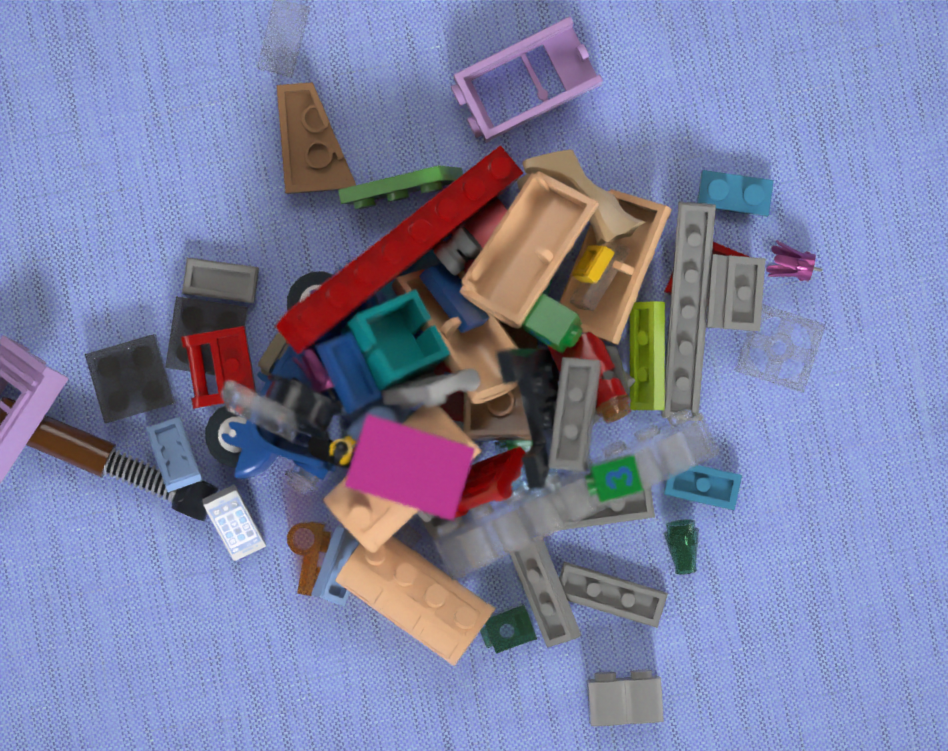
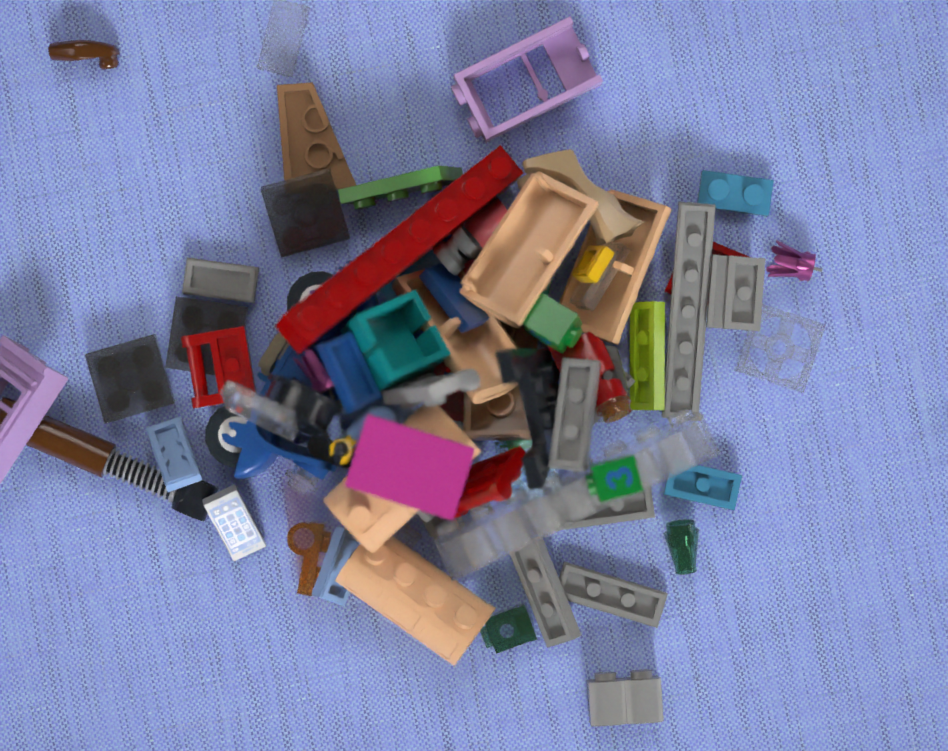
none -> reddish brown arm [48,40,120,70]
none -> clear smoke plate [261,168,350,258]

